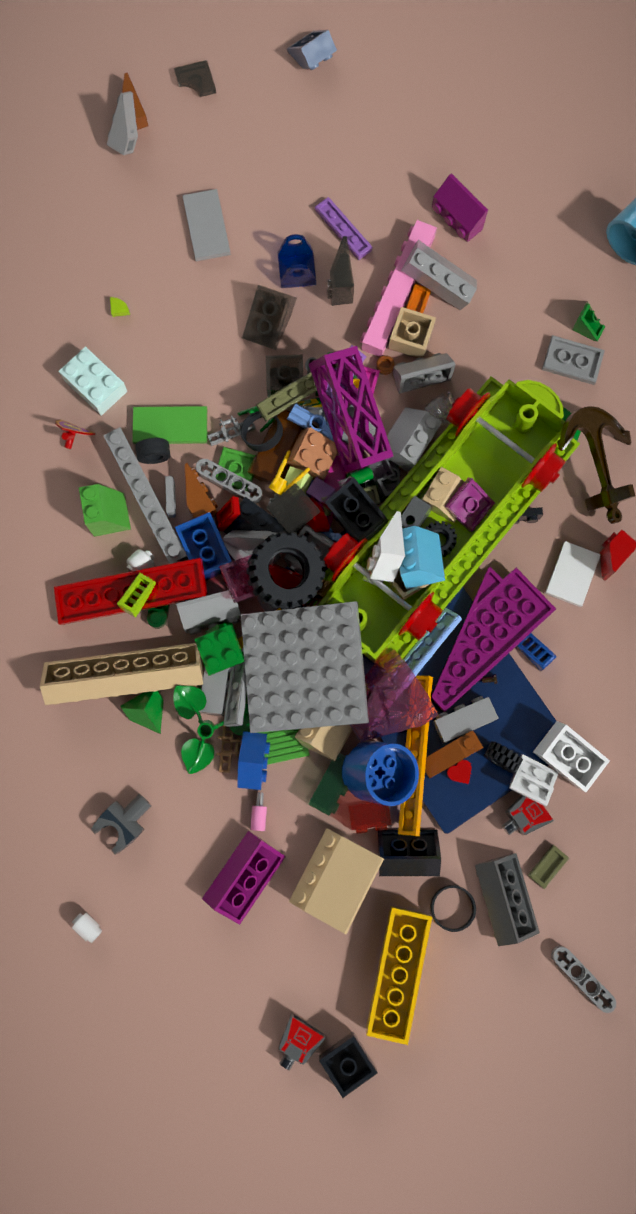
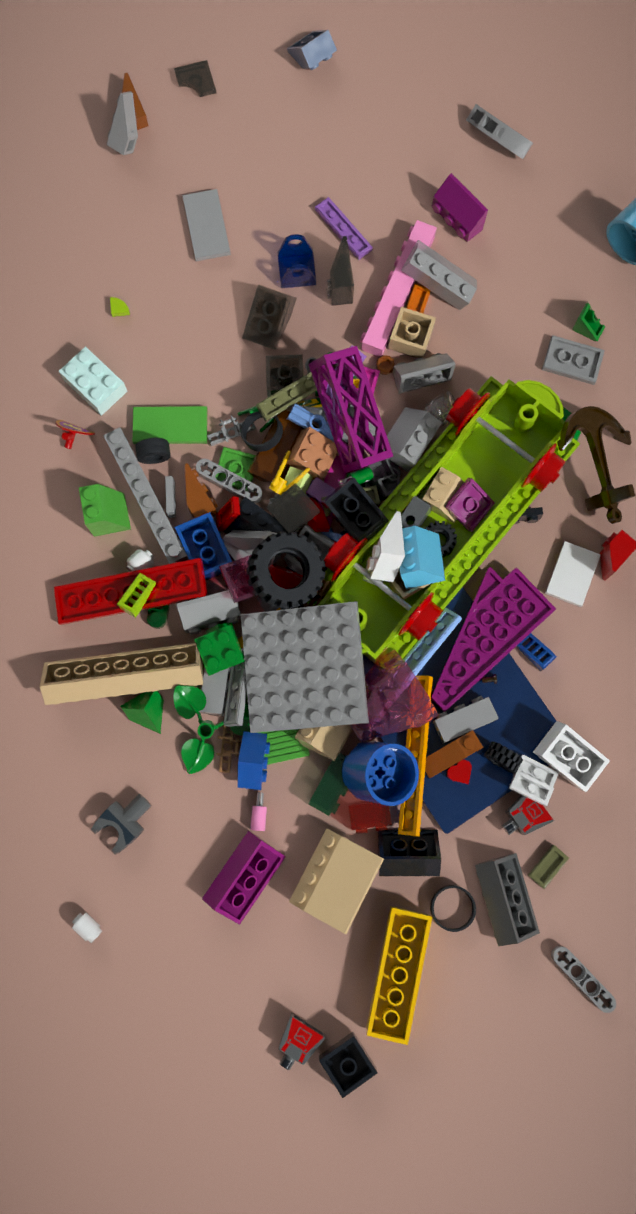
none -> light grey slope [466,104,533,159]

